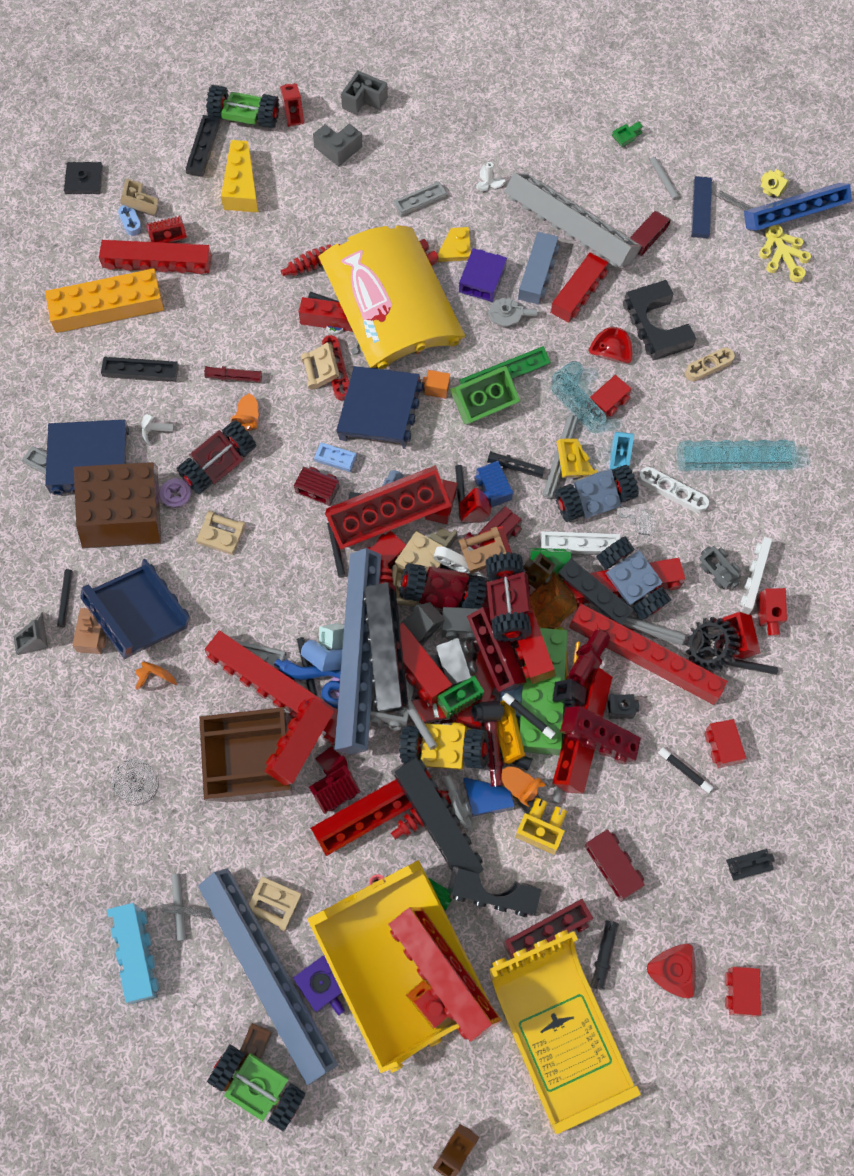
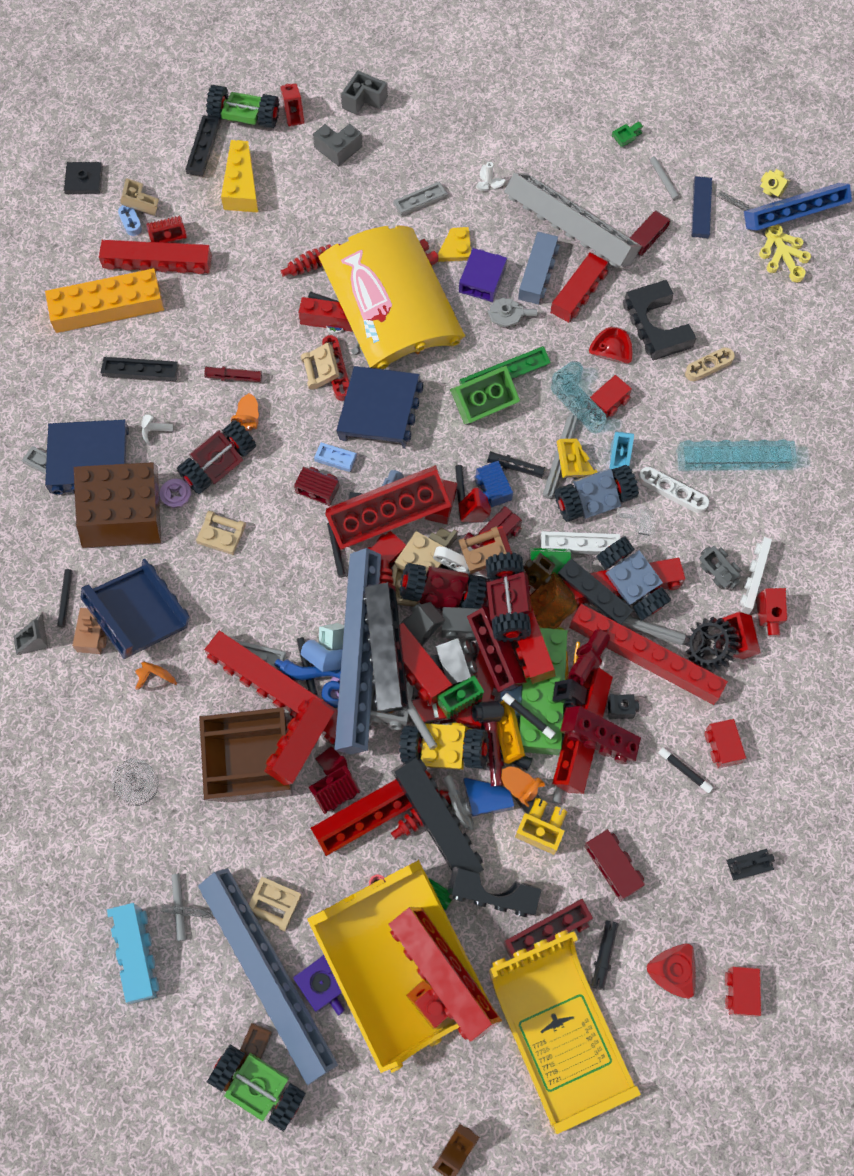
orange brick [422,370,450,399] -> none
black bar [716,657,778,675] -> none

